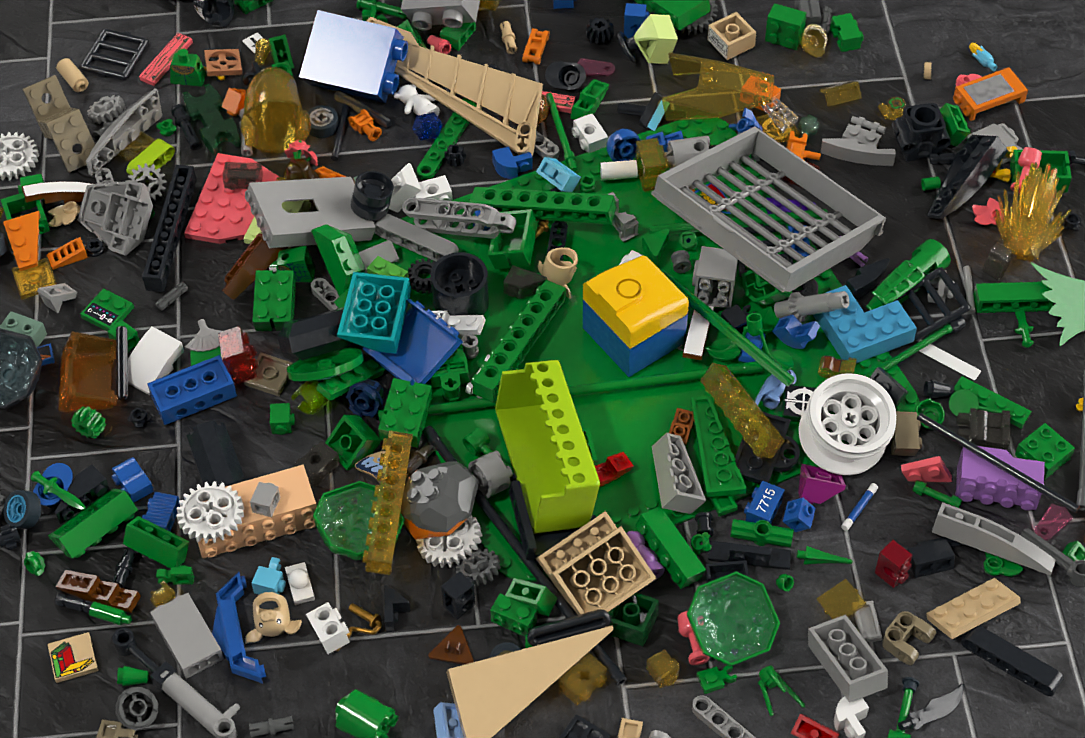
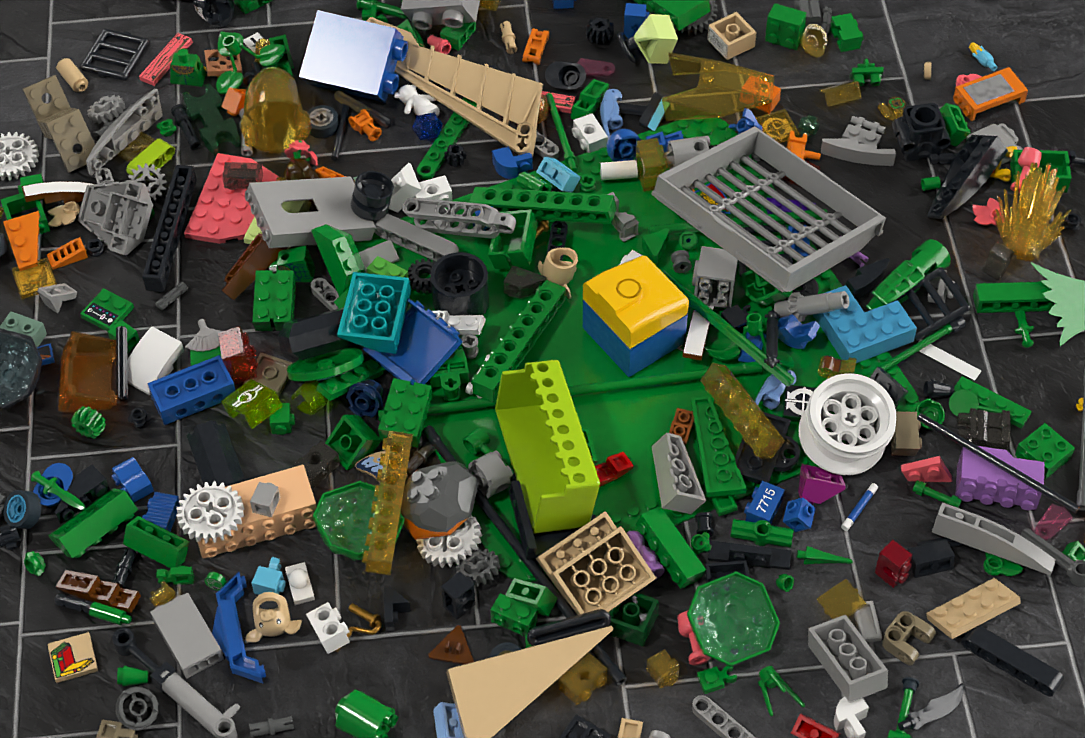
clear slope [761,96,799,132] -> none
light grey bar [963,266,975,314] -> none
none -> green tile [205,572,227,591]
none -> green plant [216,31,286,94]
none -> clear neon green panel [221,379,283,429]
none -> green axle [517,172,551,191]
none -> medium blue animal [600,89,623,138]
none -> black wheel [764,309,780,368]
none -> green hips [850,58,884,87]

